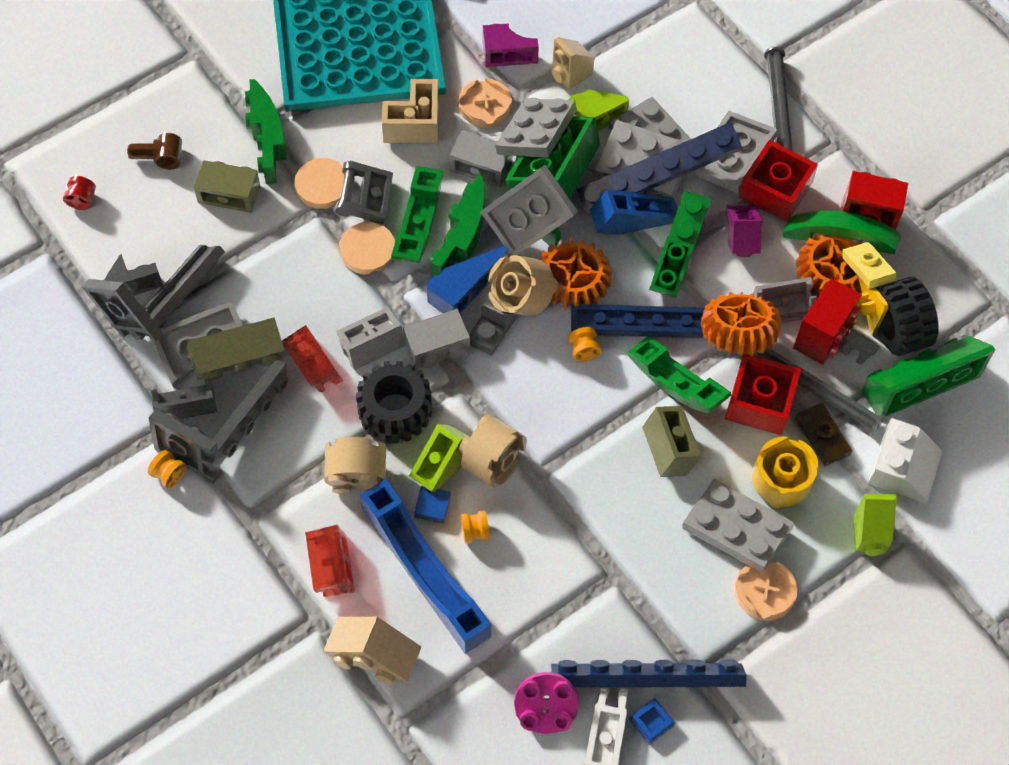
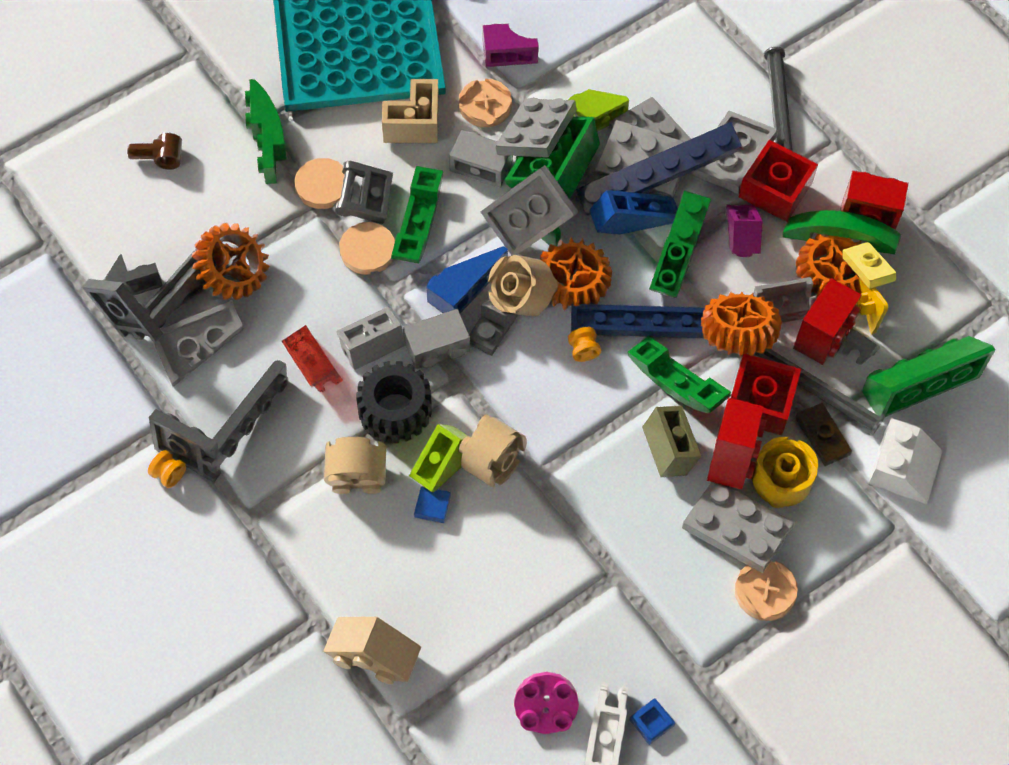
red wheel [63,176,96,210] -> none
dark grey hinge [151,378,217,419] -> none
olive brick [187,317,285,381] -> none
olive brick [194,160,260,213] -> none
clear red hinge [305,524,355,597] -> none
blue arch [360,479,492,654] -> none
green slope [429,175,484,277] -> none
light orange wheel [460,510,490,544] -> none
dark blue plate [551,659,747,688] -> none
tan slope [552,37,595,90] -> none
lime slope [853,494,897,556] -> none
black tyre [876,277,939,356] -> none
none -> orange gear [192,223,270,300]
none -> red brick [706,397,767,490]

